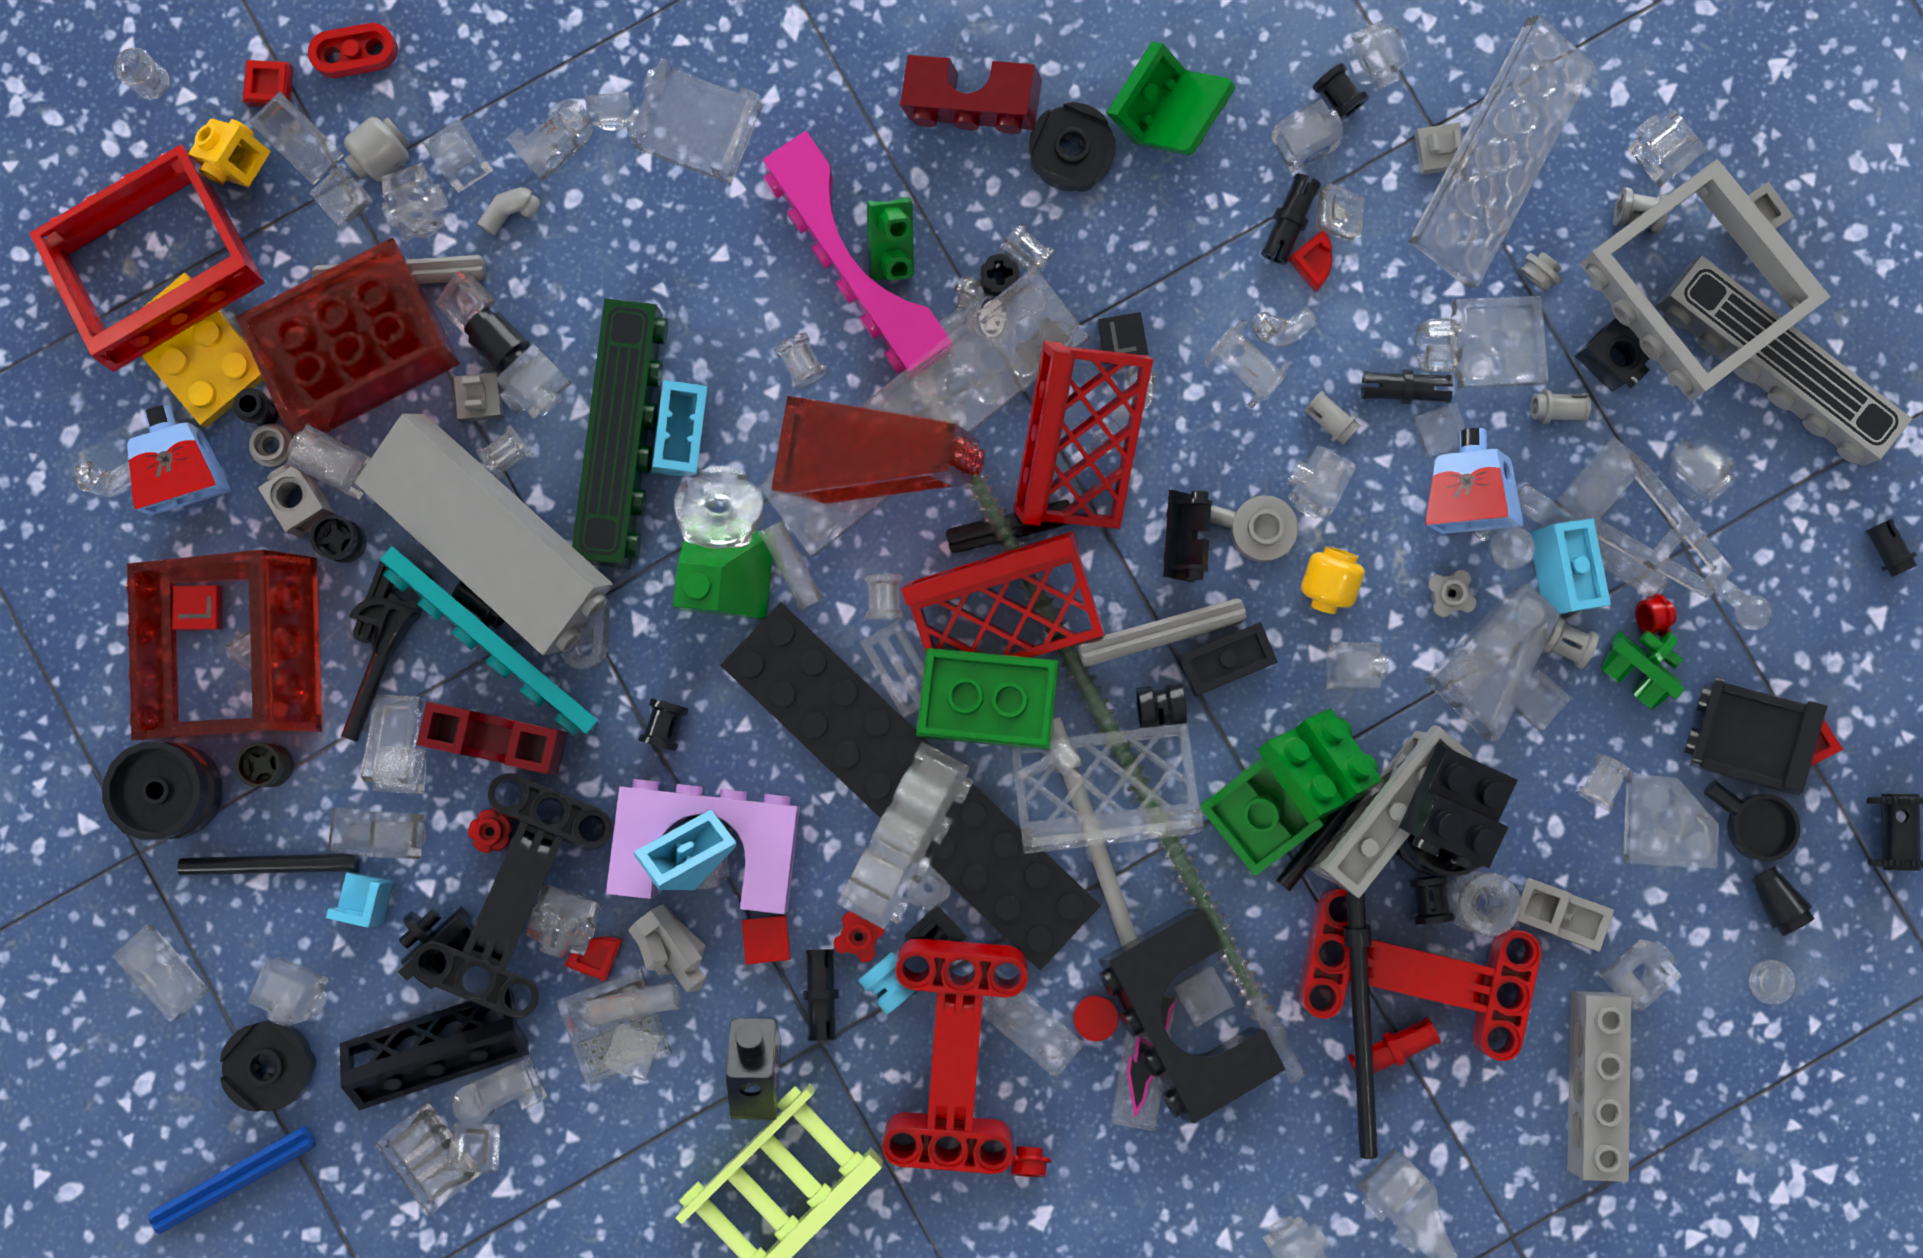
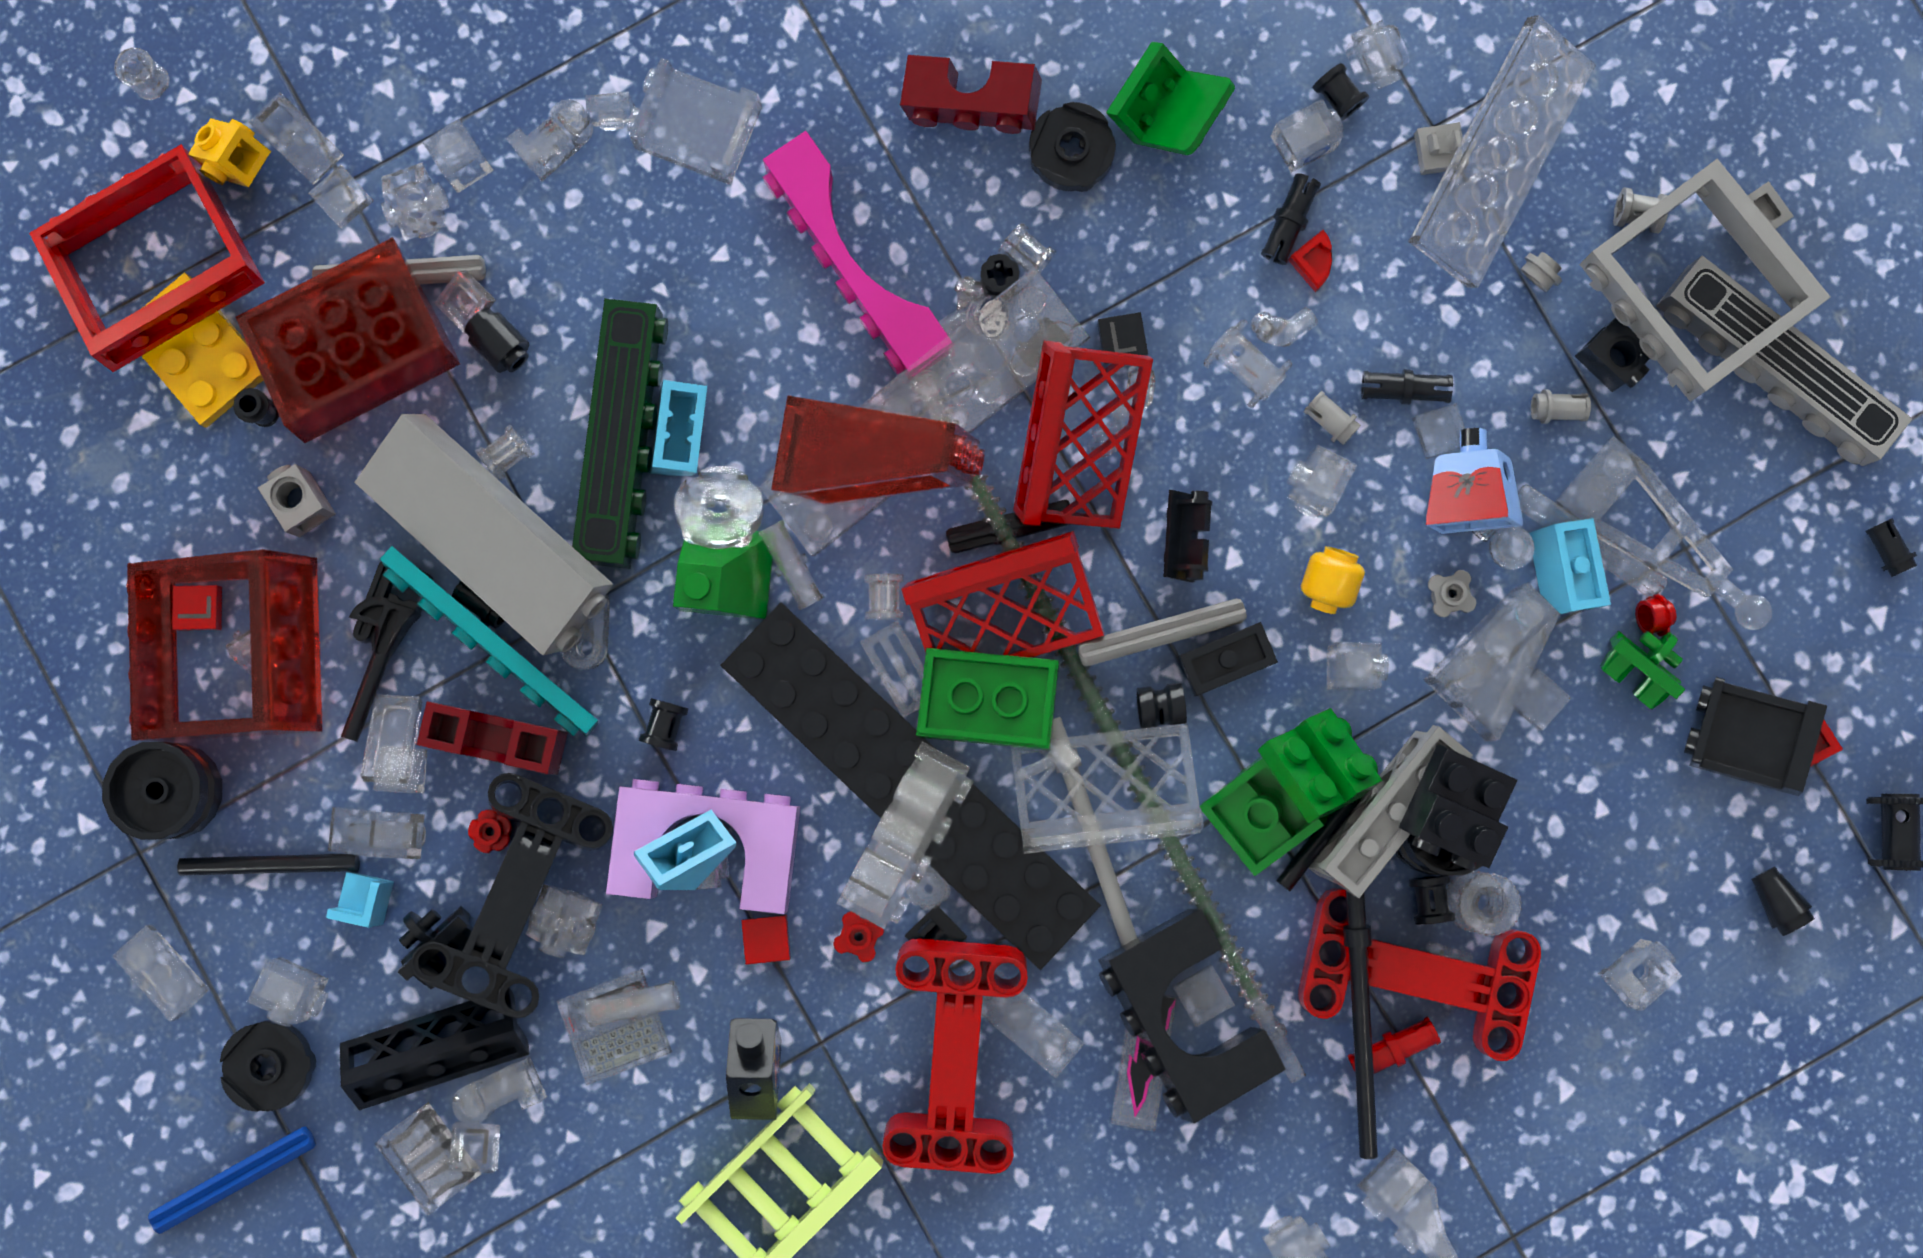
clear arm [73,460,131,497] -> none
torso [127,405,231,516] -> none
pearl dark grey wheel [235,743,294,787] -> none
red tile [243,60,293,109] -> none
light grey plate [249,424,294,468] -> none
clear slope [285,424,371,500] -> none
red plate [308,23,398,78] -> none
black wheel [310,515,366,563] -> none
light grey head [344,116,411,182] -> none
light grey tile [454,372,504,422] -> none
light grey arm [477,187,540,236] -> none
clear brick [495,343,572,418] -> none
red tile [564,936,624,982] -> none
clear plate [602,1021,663,1081] -> none
light grey rock [628,904,706,993] -> none
clear bush [774,332,828,390] -> none
black pin [803,949,839,1041] -> none
medium azure wheel [858,952,915,1015] -> none
green hips [867,197,914,281] -> none
red plate [1011,1147,1051,1177] -> none
red tile [1073,995,1118,1041] -> none
light grey piece [1210,495,1298,562] -> none
clear plate [1316,183,1365,242] -> none
clear plate [1415,296,1549,389] -> none
light grey slope [1513,878,1614,952] -> none
light grey bush [1539,615,1599,669] -> none
light grey brick [1567,991,1631,1182] -> none
clear bush [1576,753,1634,811] -> none
clear plate [1623,775,1719,869] -> none
clear brick [1627,109,1708,188] -> none
clear head [1668,437,1737,503] -> none
black piece [1704,780,1800,861] -> none
clear plate [1748,959,1795,1005] -> none

